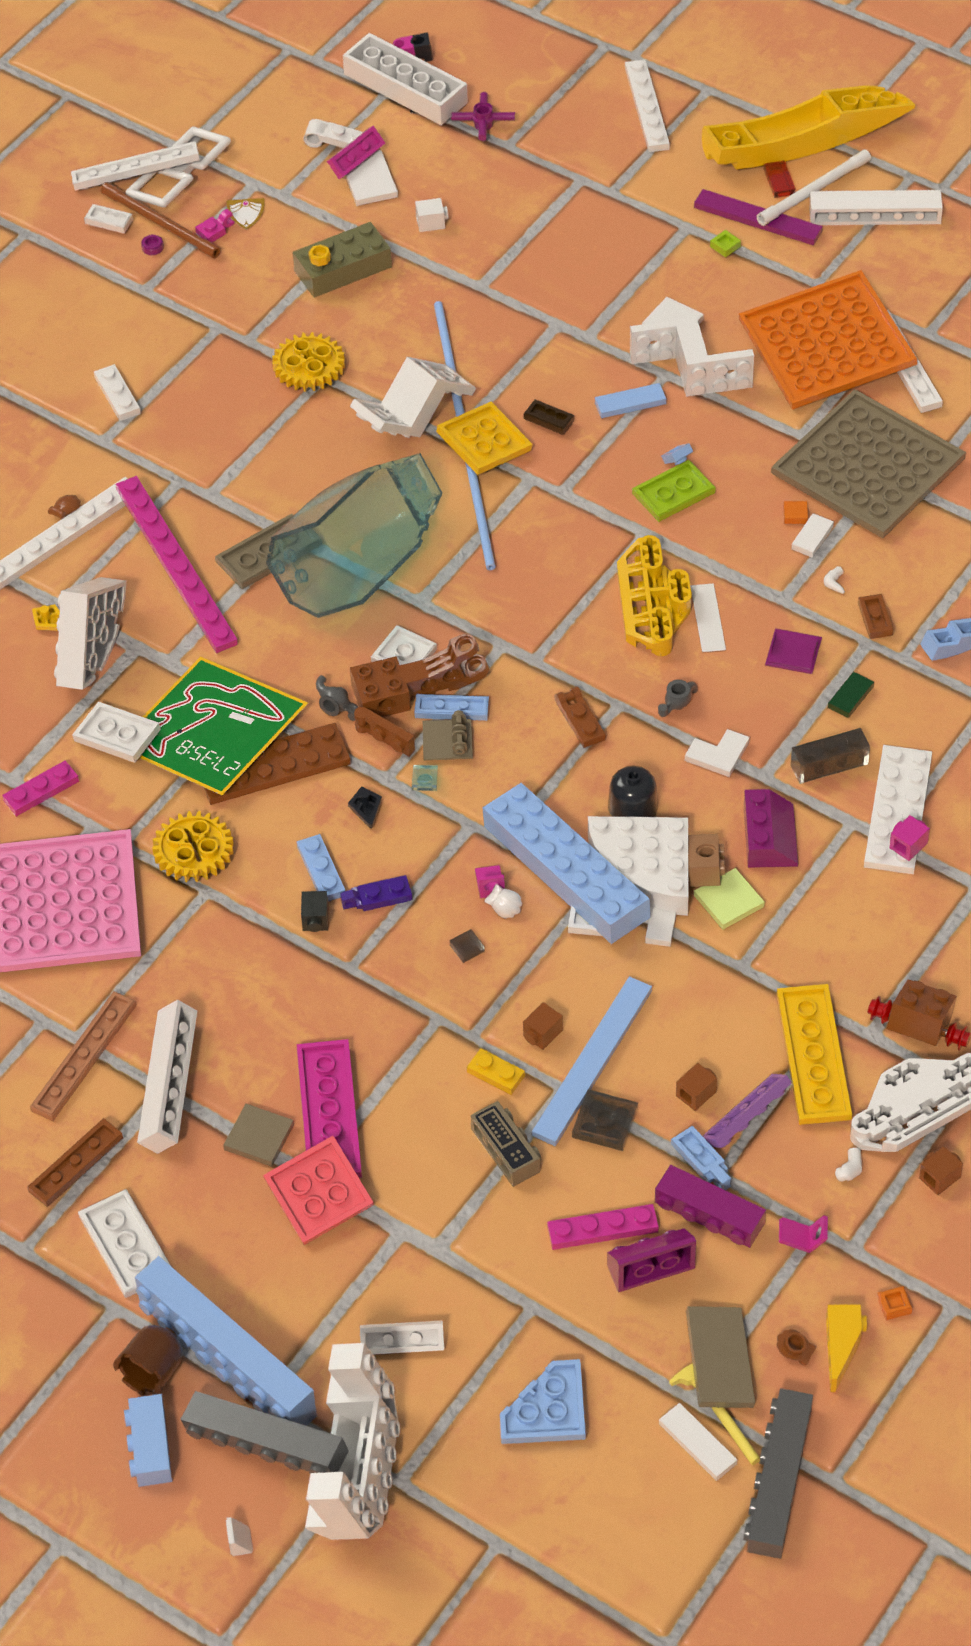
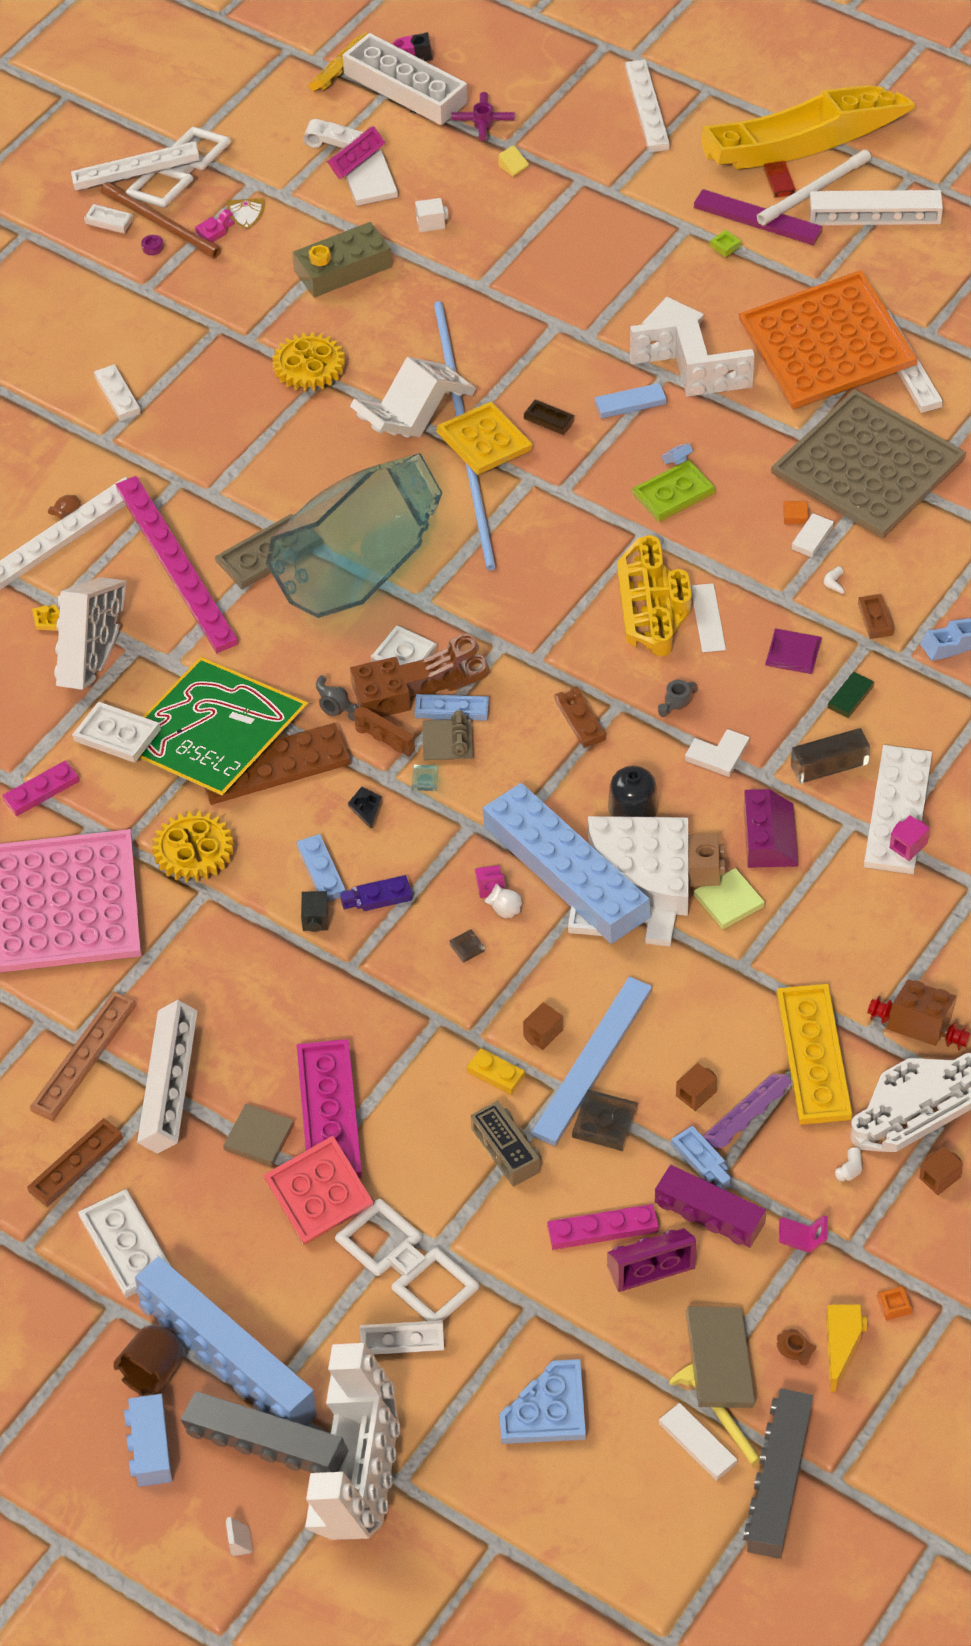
none -> yellow plate [308,32,367,92]
none -> white bar [335,1199,479,1321]
none -> light yellow slope [498,145,529,177]

